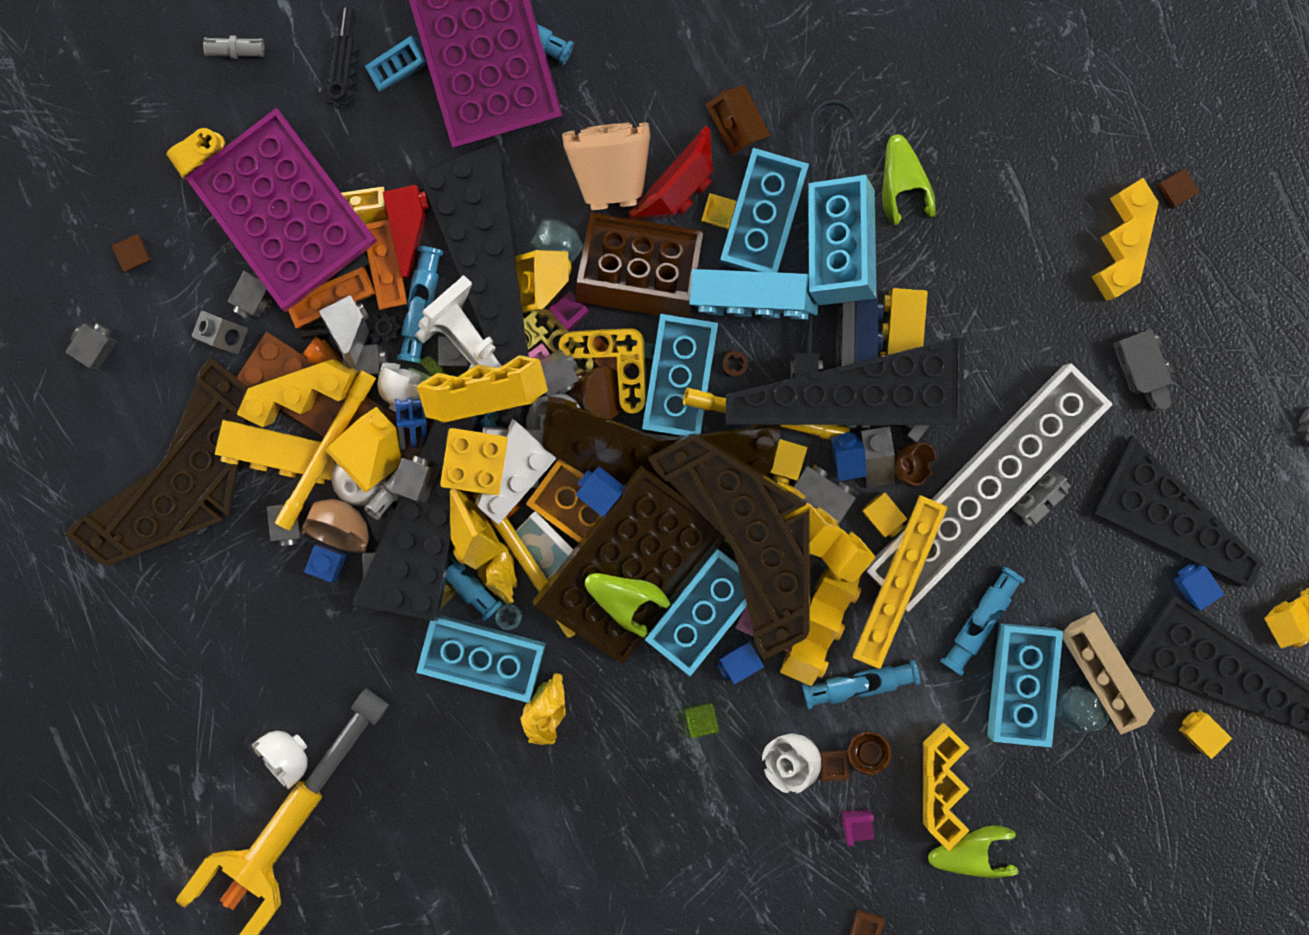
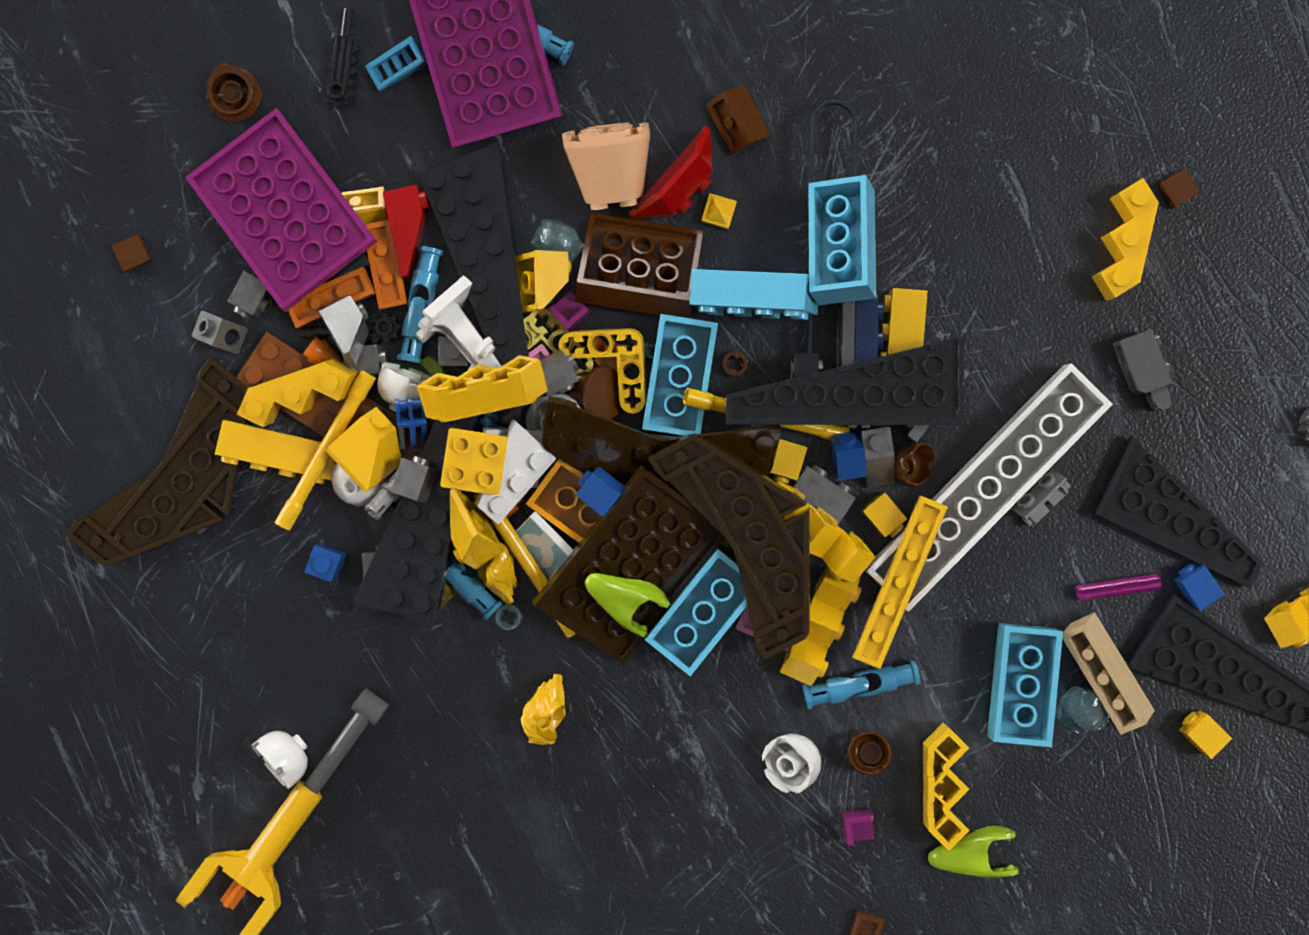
flat silver brick [65,323,117,370] -> none
yellow piece [166,128,226,179] -> none
light grey pin [203,36,265,59] -> none
flat silver brick [267,505,305,546] -> none
medium nougat cylinder [301,499,369,554] -> none
medium azure brick [416,614,546,703] -> none
clear neon green tile [685,703,719,738] -> none
blue brick [717,639,764,685] -> none
medium azure brick [719,148,809,273] -> none
reddish brown tile [819,750,850,781] -> none
lime animal [882,134,935,225] -> none
dark azure piece [940,566,1025,676] -> none
none -> reddish brown hat [206,64,262,123]
none -> magenta axle [1075,574,1161,601]

